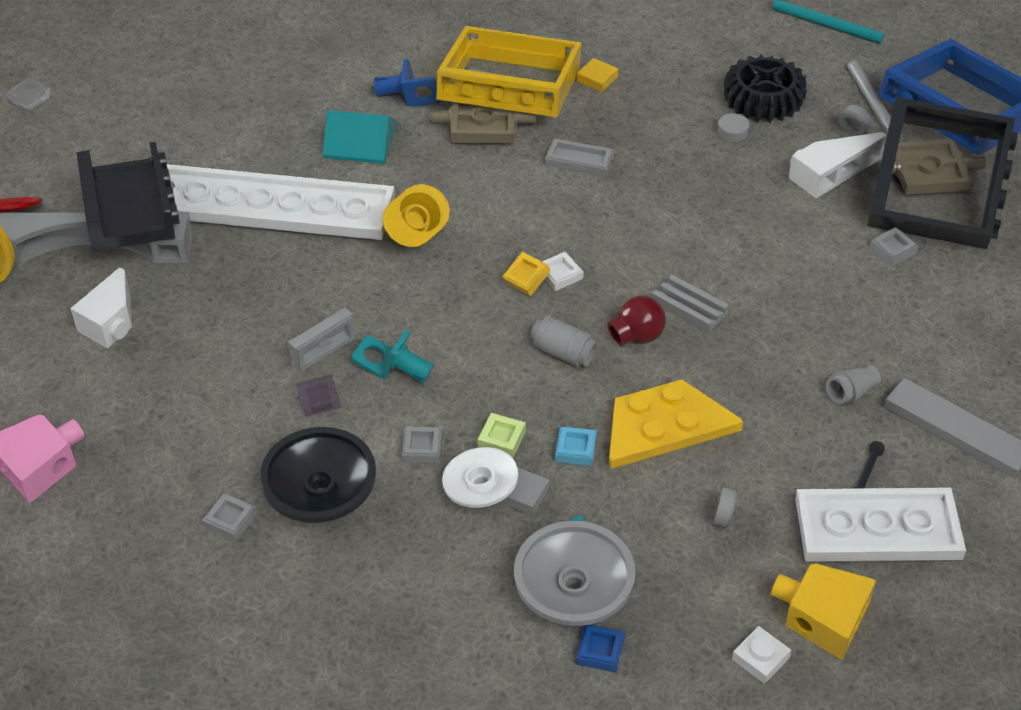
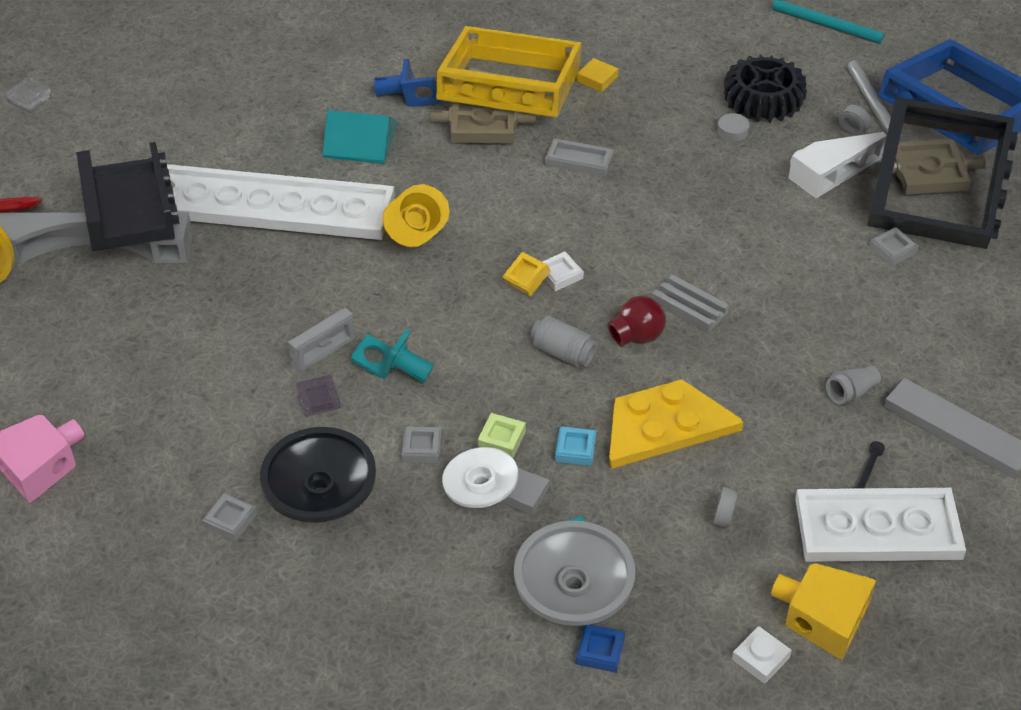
white slope [70,267,132,348] -> none

